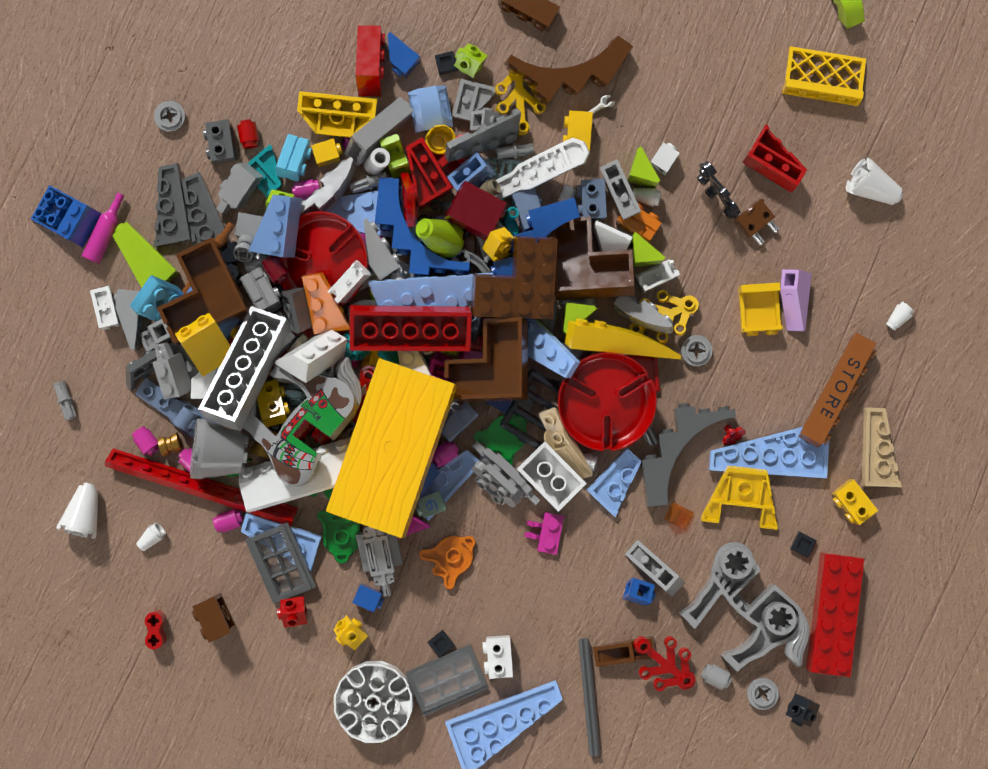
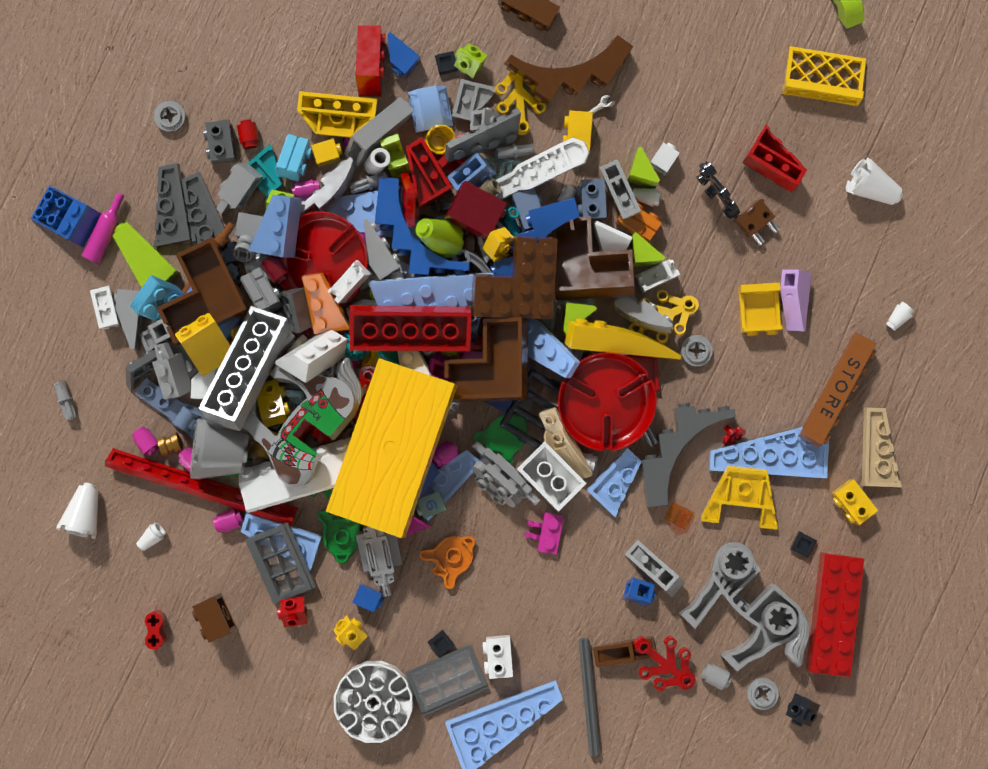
sand blue brick [442,402,479,442] -> none

